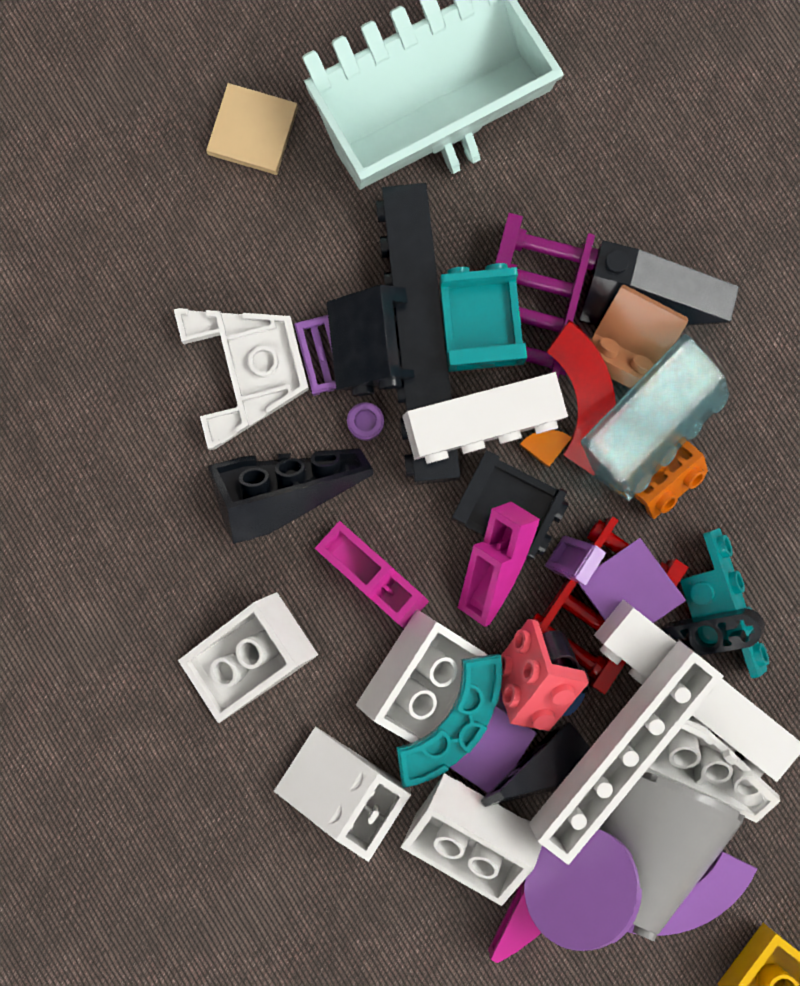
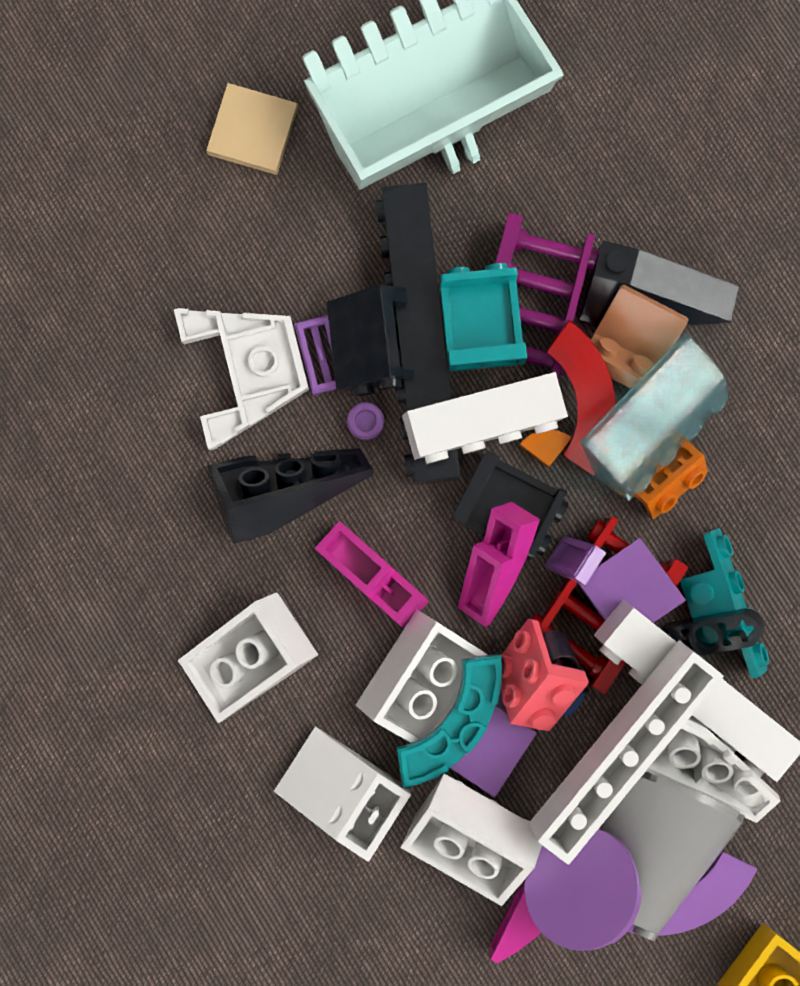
black slope [480,722,590,807] -> none

